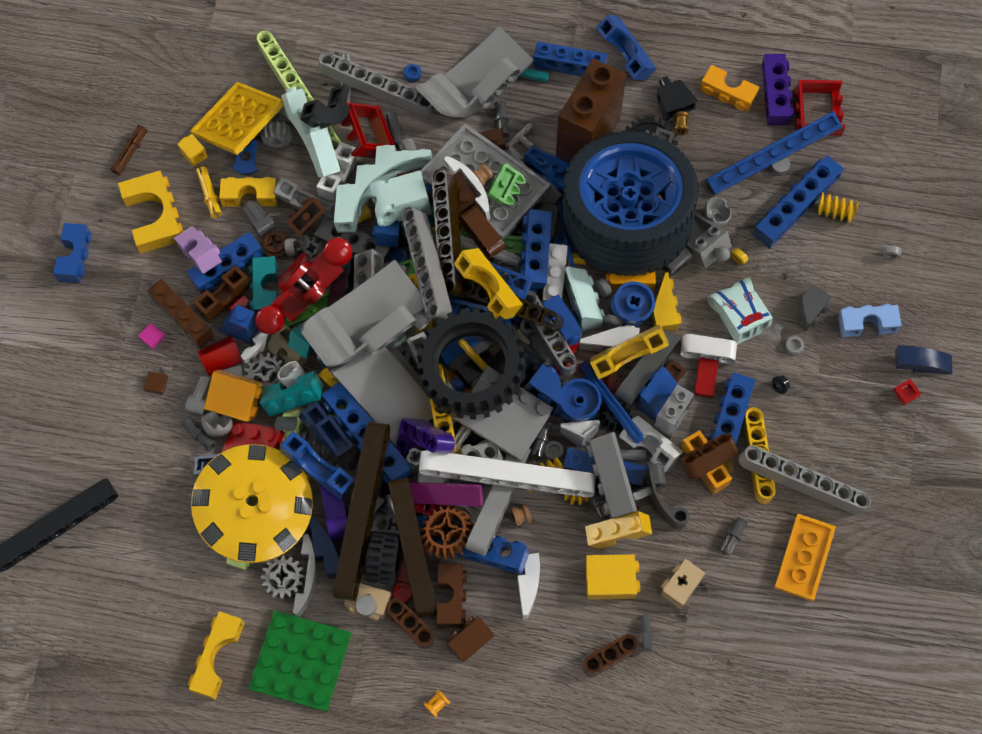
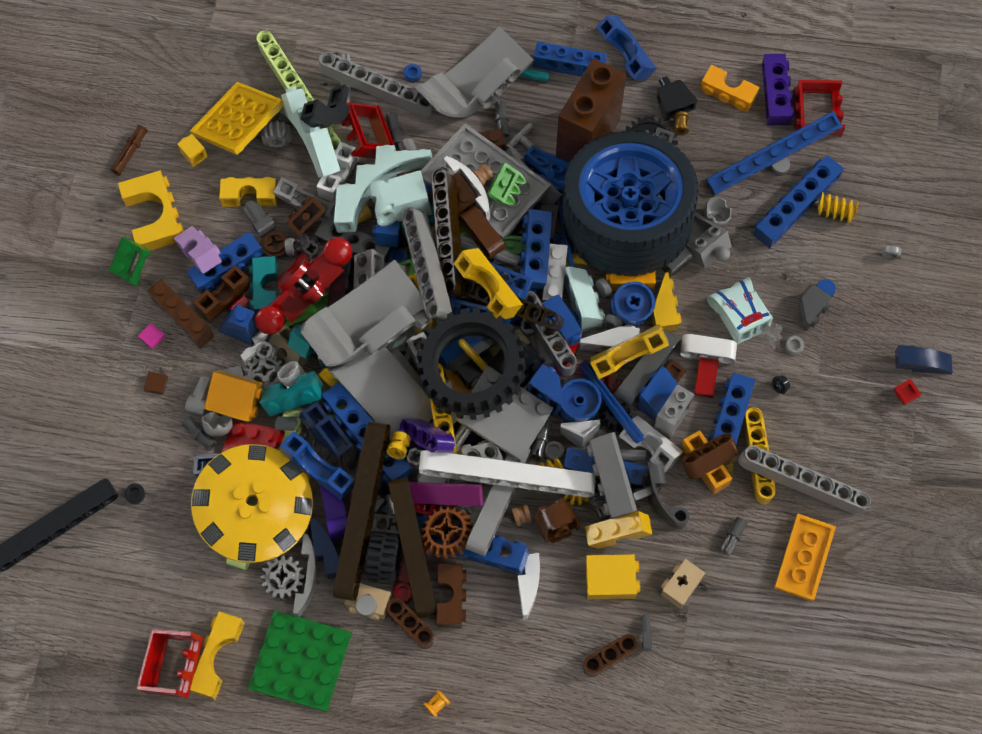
blue arch [53,223,92,283] -> none
yellow pin [196,167,222,218] -> none
red panel [197,336,242,376] -> none
blue piece [231,139,259,175] -> none
reddish brown brick [446,616,495,662] -> none
blue plate [449,376,466,393] -> none
yellow tile [730,248,748,265] -> none
light blue arch [838,304,902,338] -> none
none -> green plate [109,237,151,285]
none -> black tile [125,484,146,504]
none -> red window [136,629,203,698]
none -> light grey bush [256,342,276,361]
none -> yellow wheel [386,431,411,459]
none -> reddish brown brick [534,498,580,543]
none -> blue tile [817,279,836,297]

